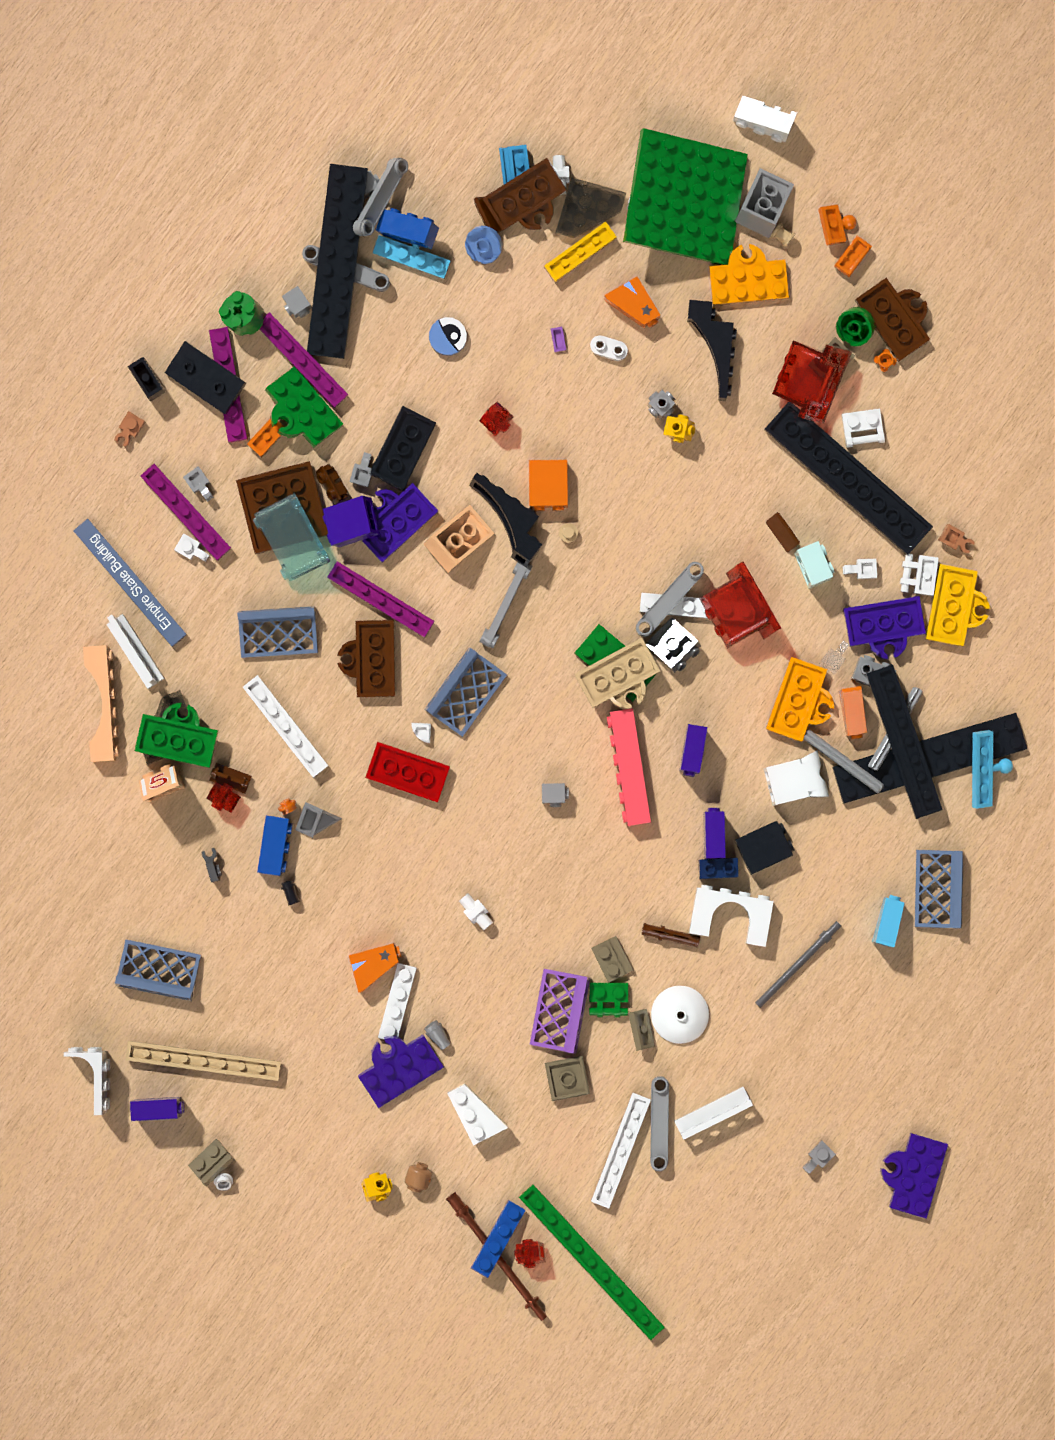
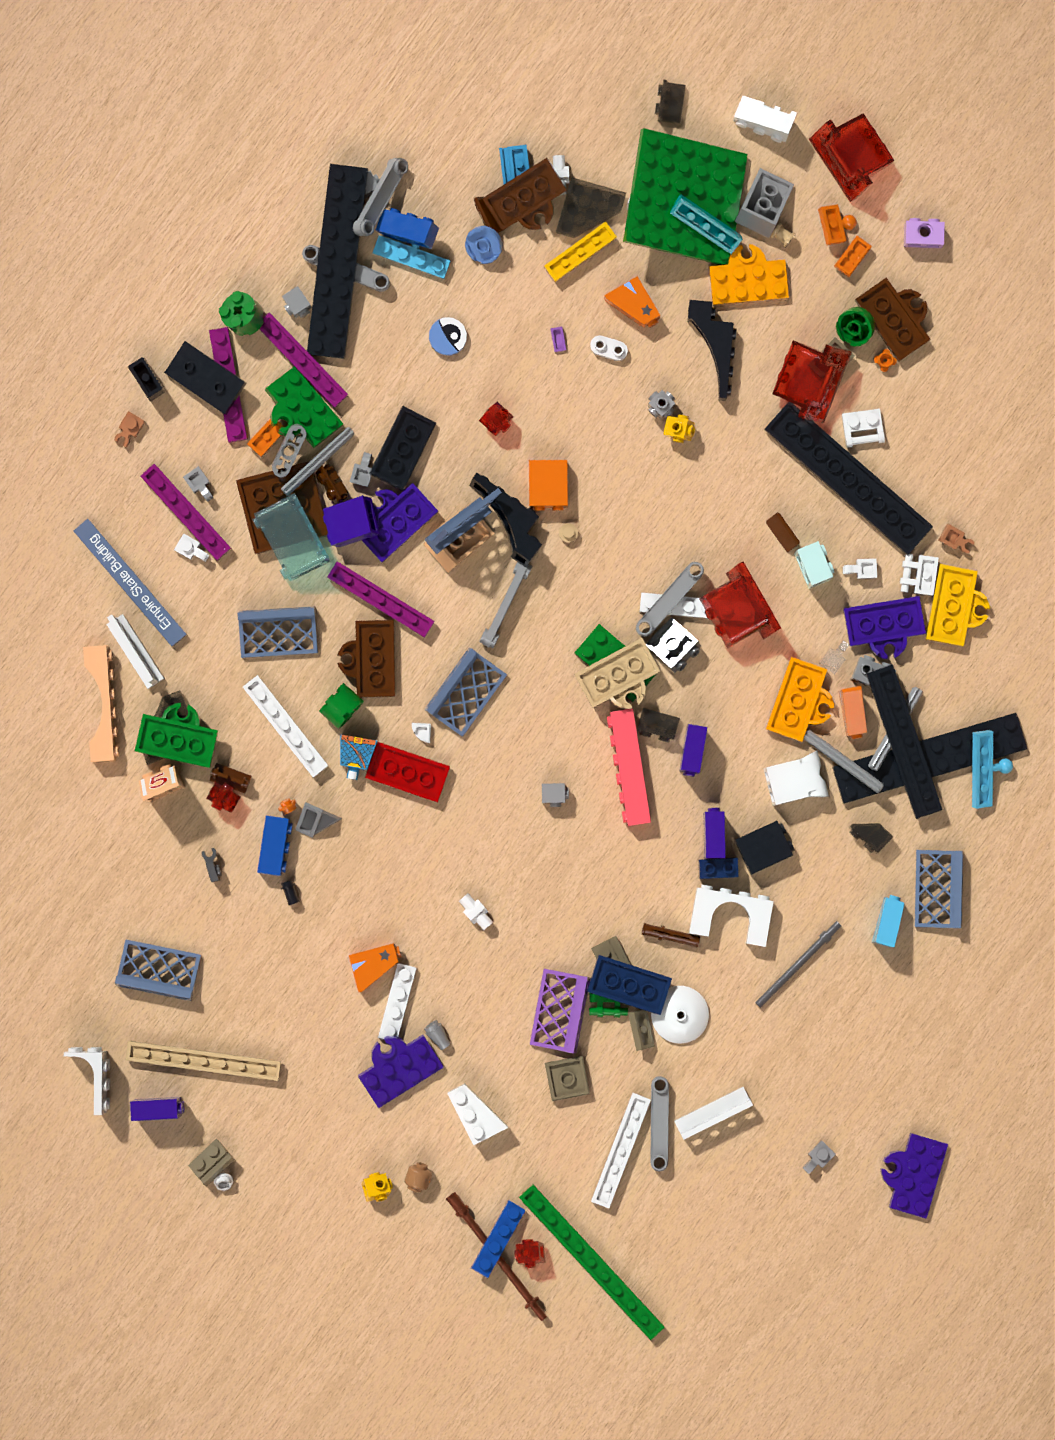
none -> light grey beam [272,424,306,477]
none -> light grey axle [281,427,355,496]
none -> green brick [319,683,364,729]
none -> torso [340,734,378,780]
none -> sand blue fence [425,488,502,555]
none -> dark blue plate [587,955,672,1015]
none -> clear smoke bracket [637,708,680,743]
none -> clear smoke bracket [655,79,686,124]
none -> teal slope [670,194,743,254]
none -> clear red windscreen [809,113,895,202]
none -> clear smoke slope [848,823,893,854]
none -> lavender brick [904,218,945,248]

